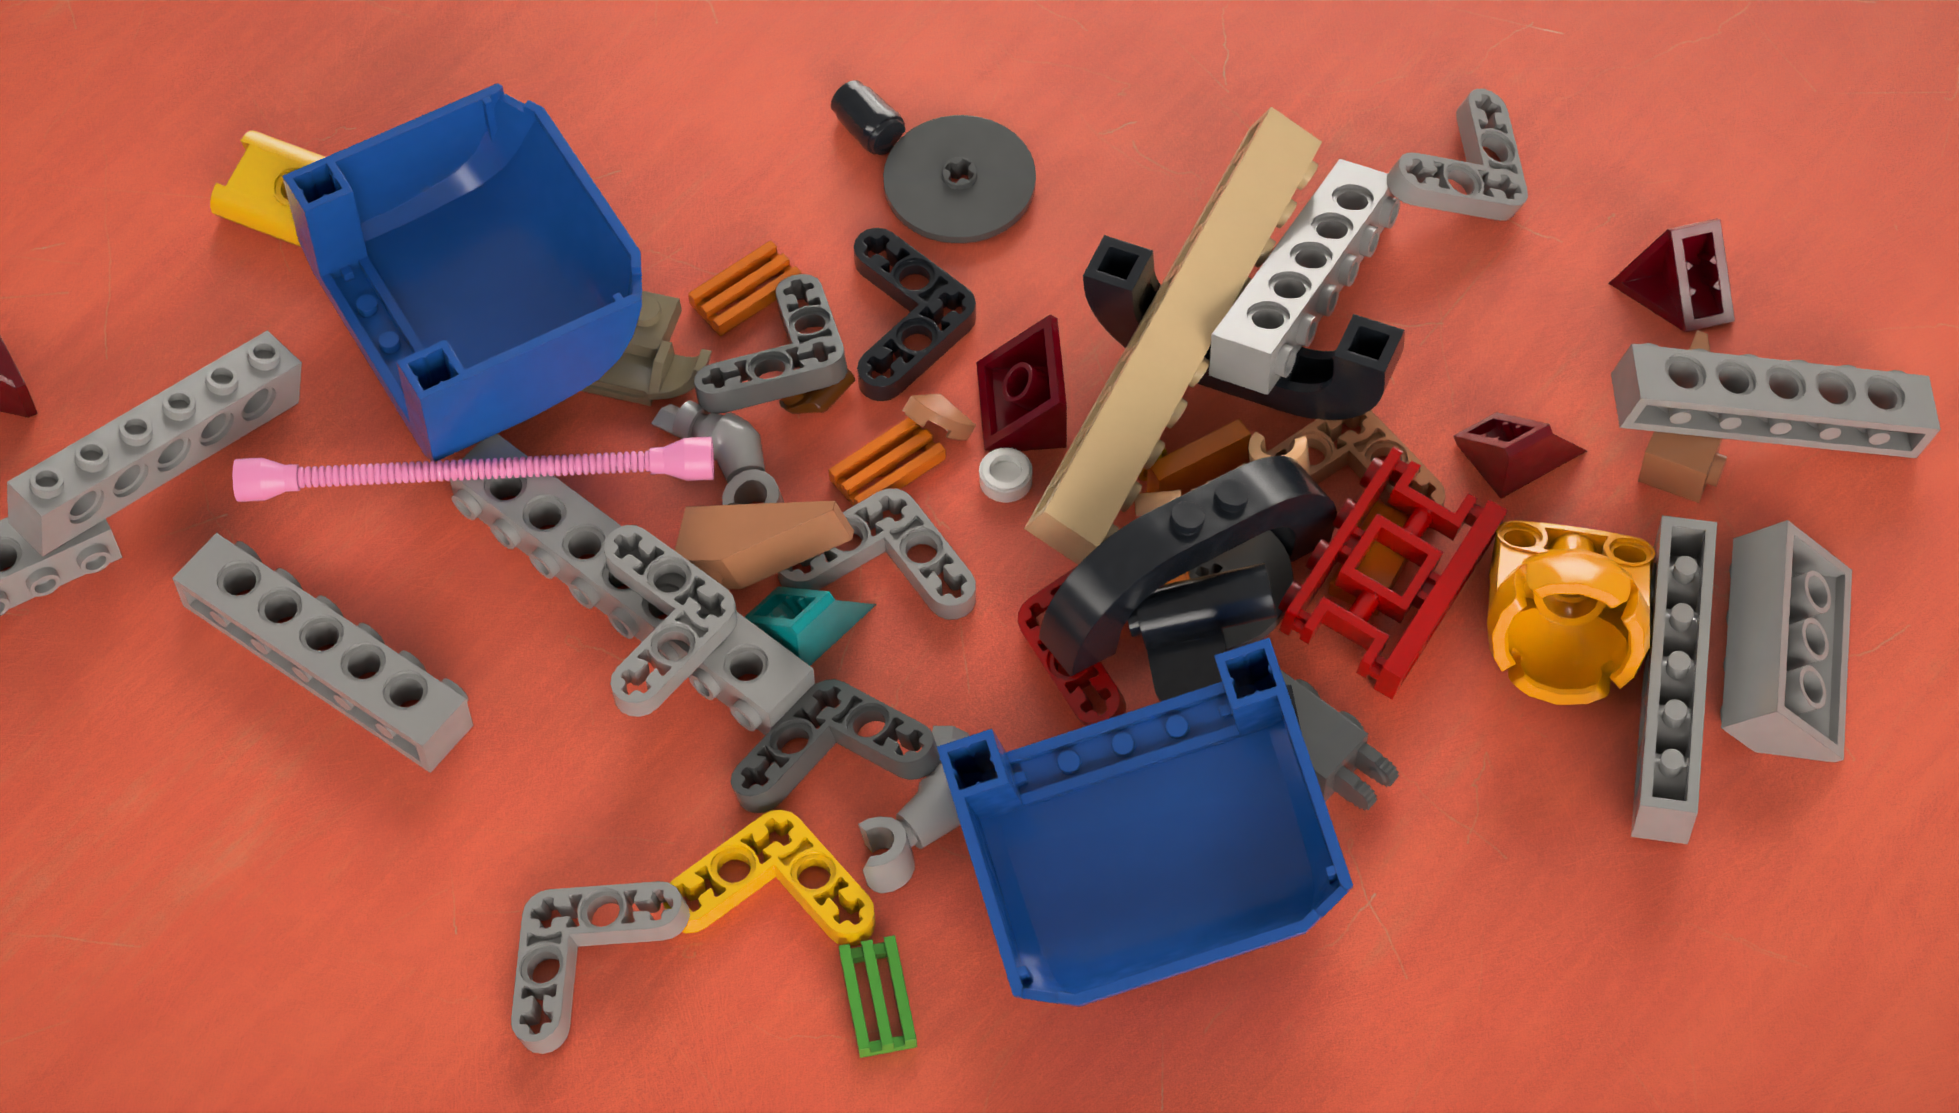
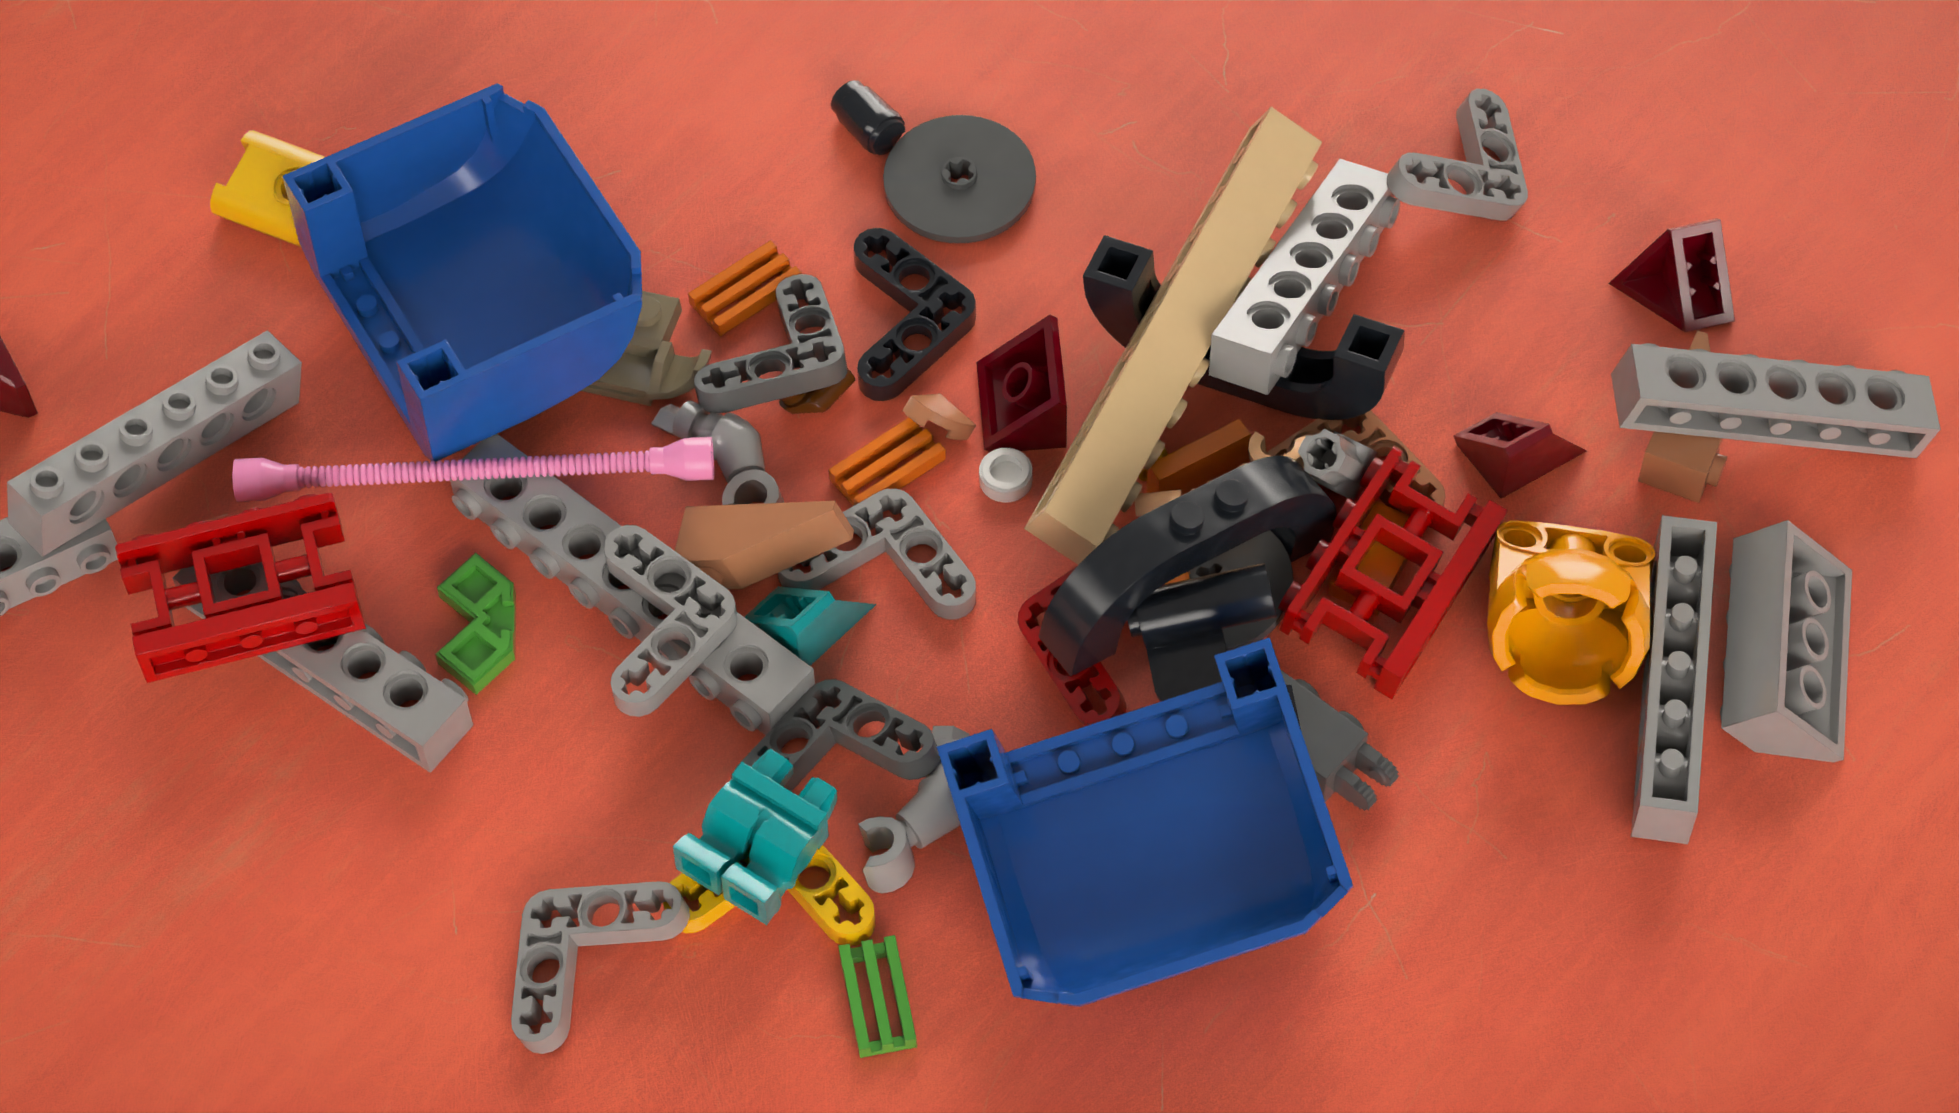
none -> red fence [115,493,366,683]
none -> bright green tile [435,553,516,695]
none -> teal hips [672,749,837,925]
none -> light grey piece [1298,429,1378,500]

